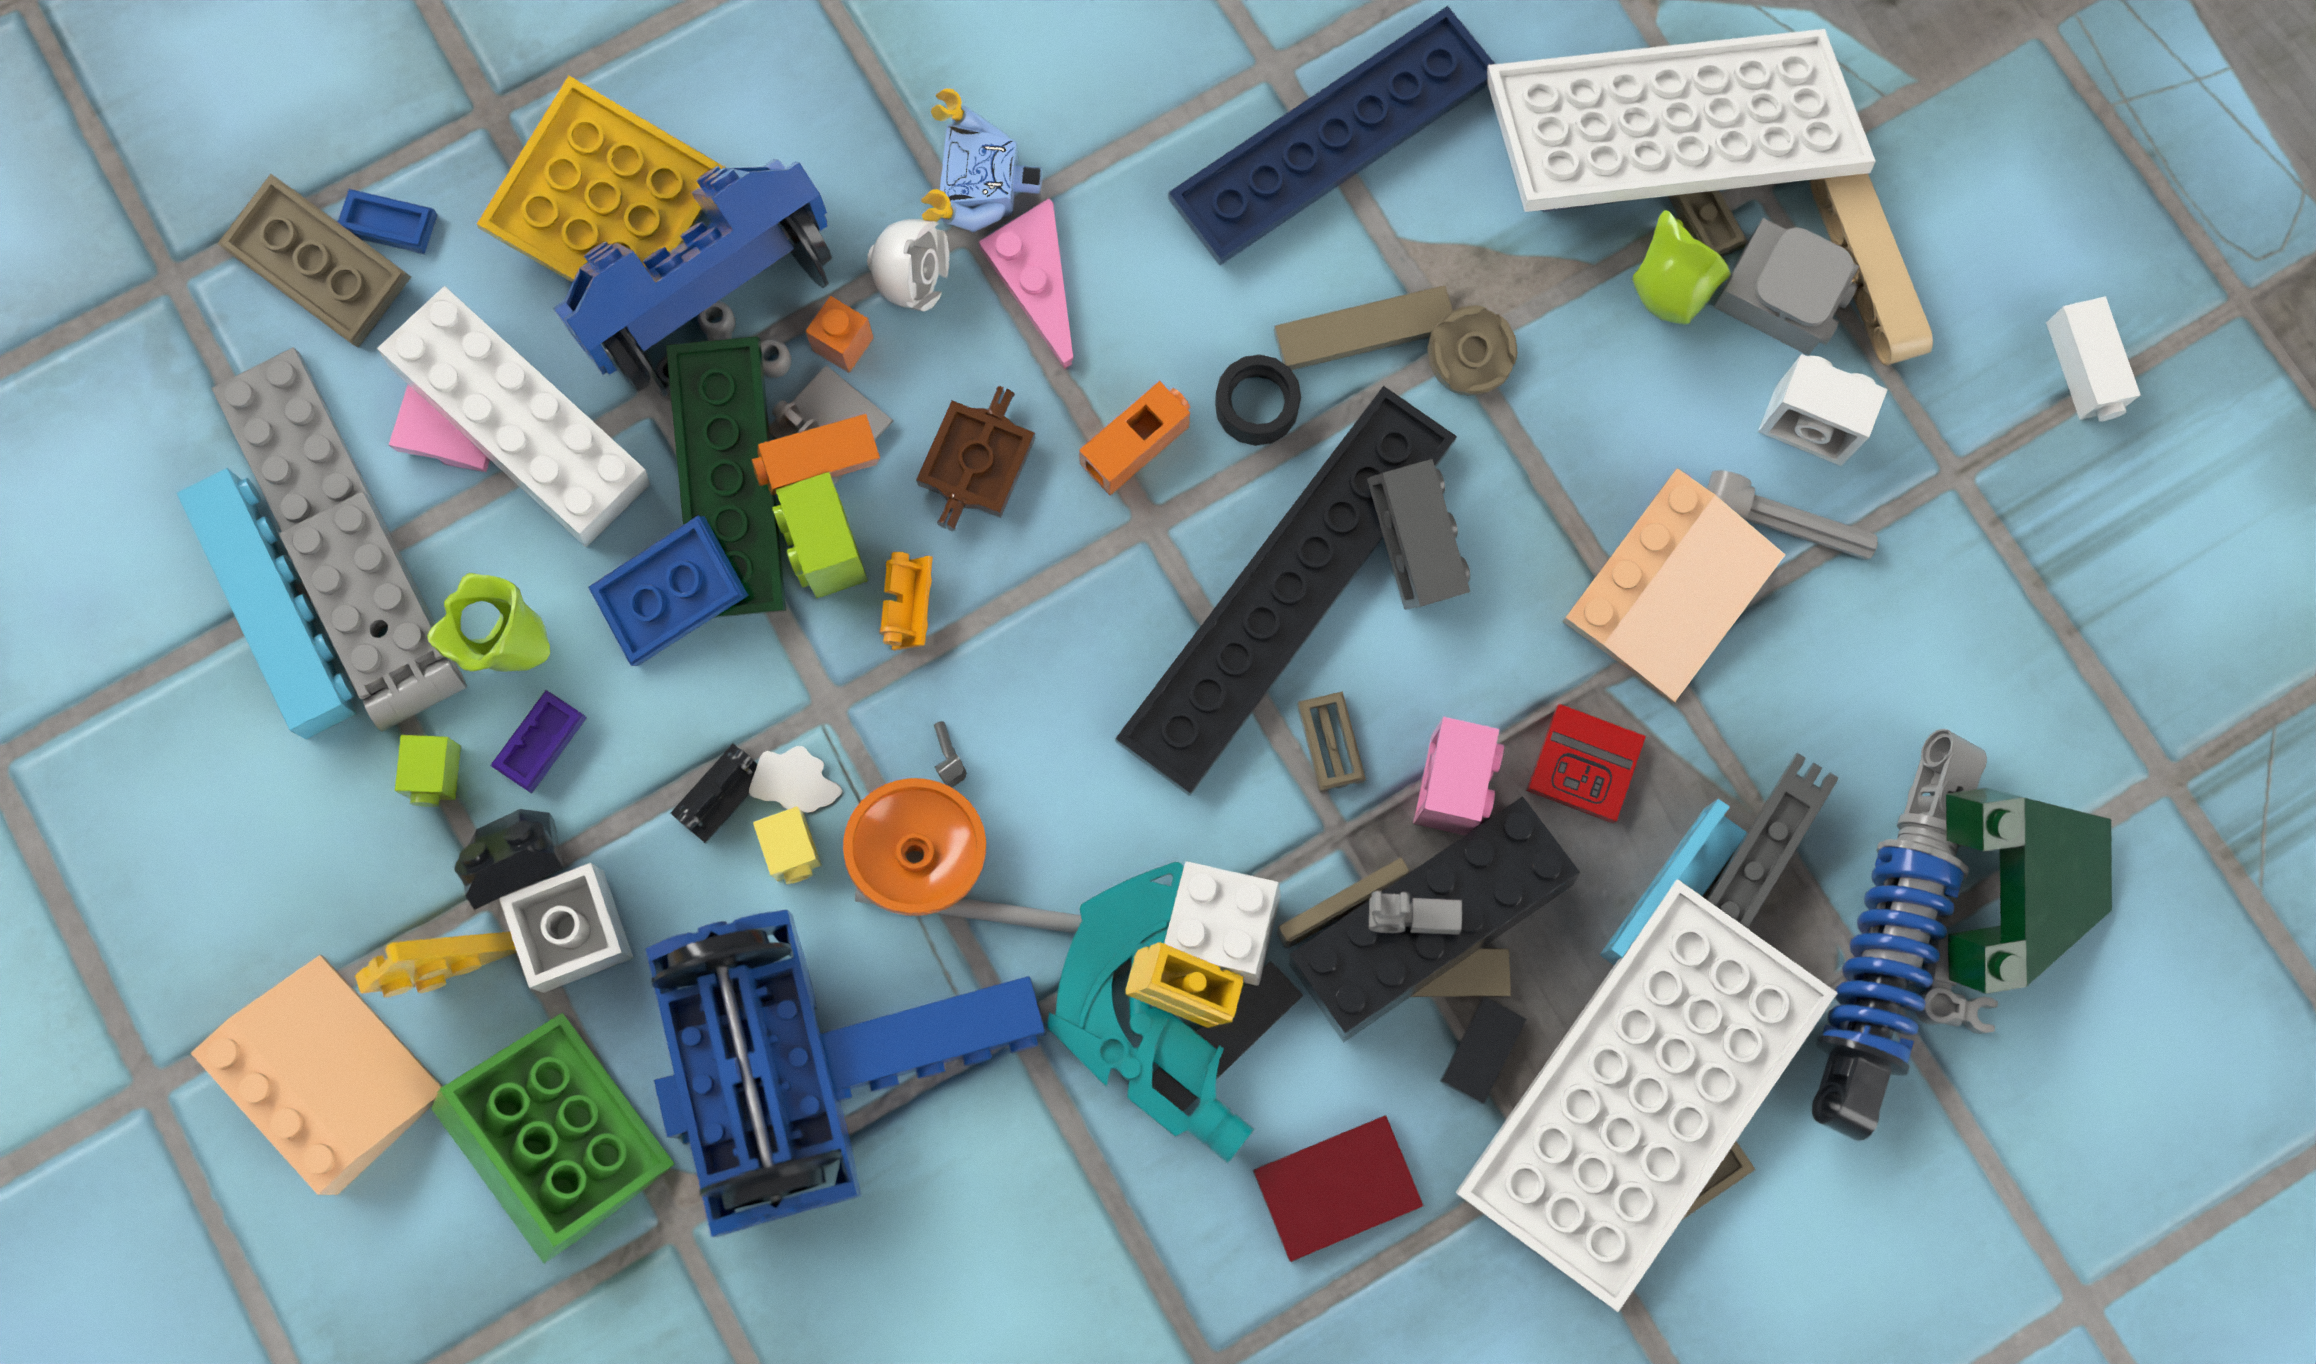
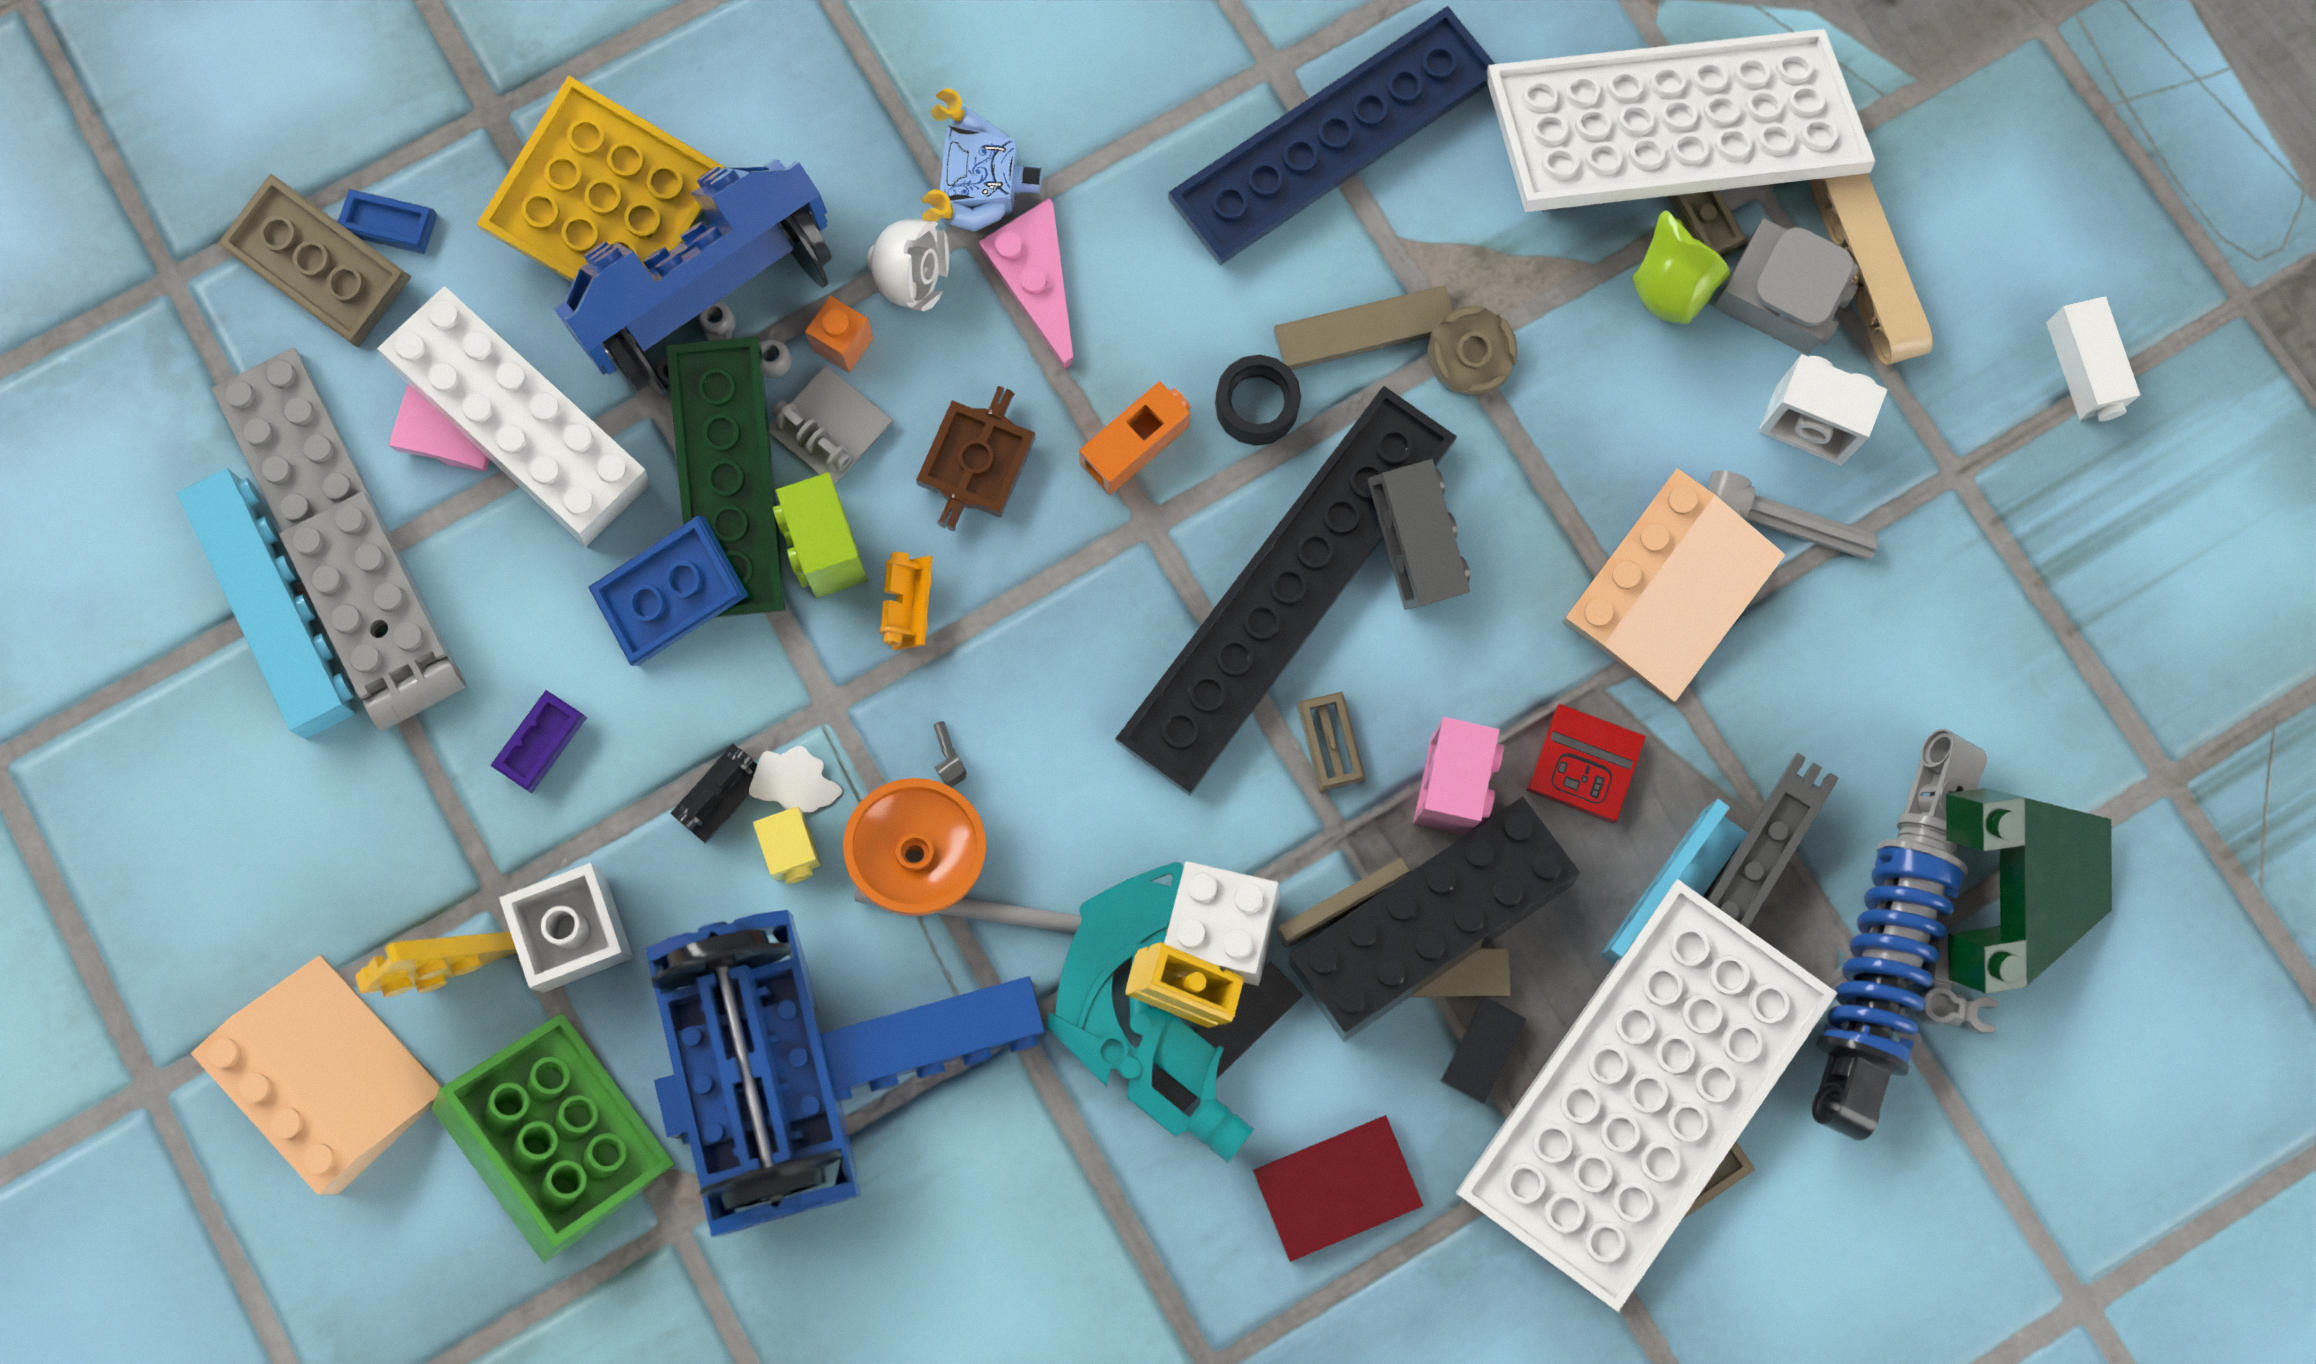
lime brick [395,735,461,807] -> none
lime piece [427,573,550,672] -> none
black slope [454,809,563,910] -> none
orange brick [751,414,880,495] -> none
light grey bar [1369,891,1462,934] -> none

